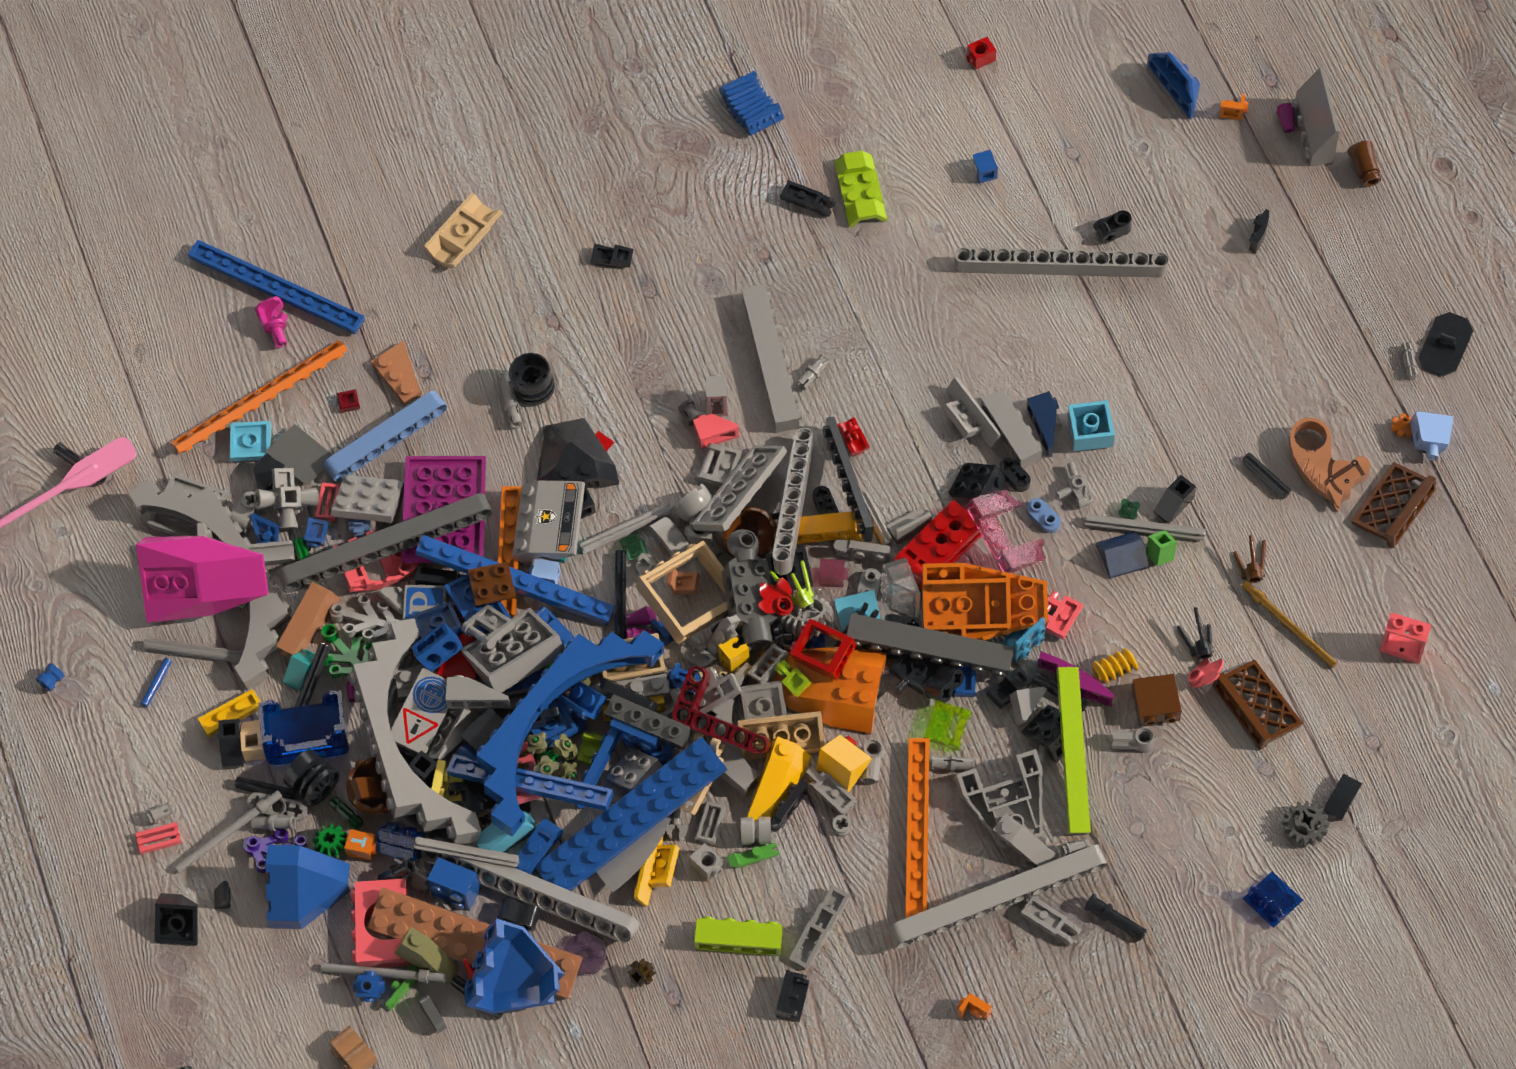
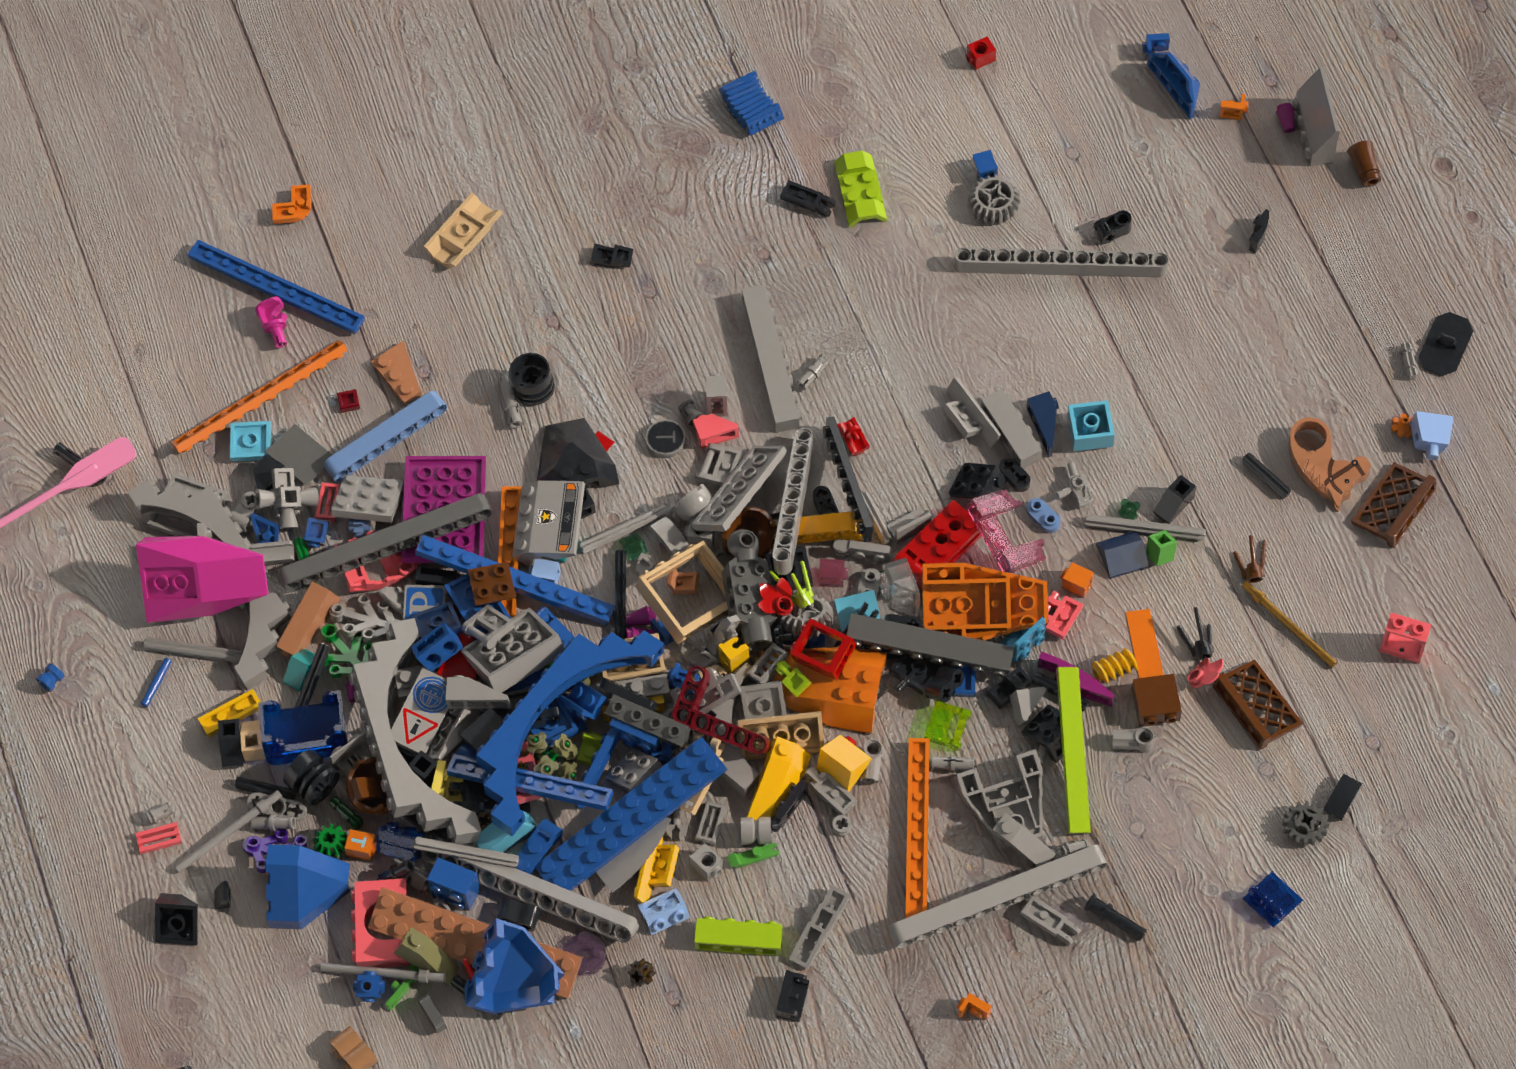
none -> orange plate [272,184,312,224]
none -> light grey hinge [330,732,372,778]
none -> light blue bracket [638,888,690,935]
none -> black tile [646,419,686,458]
none -> light grey gear [968,174,1021,224]
none -> orange brick [1060,562,1094,598]
none -> orange sticker [1126,609,1164,678]
none -> blue bracket [1142,33,1170,60]

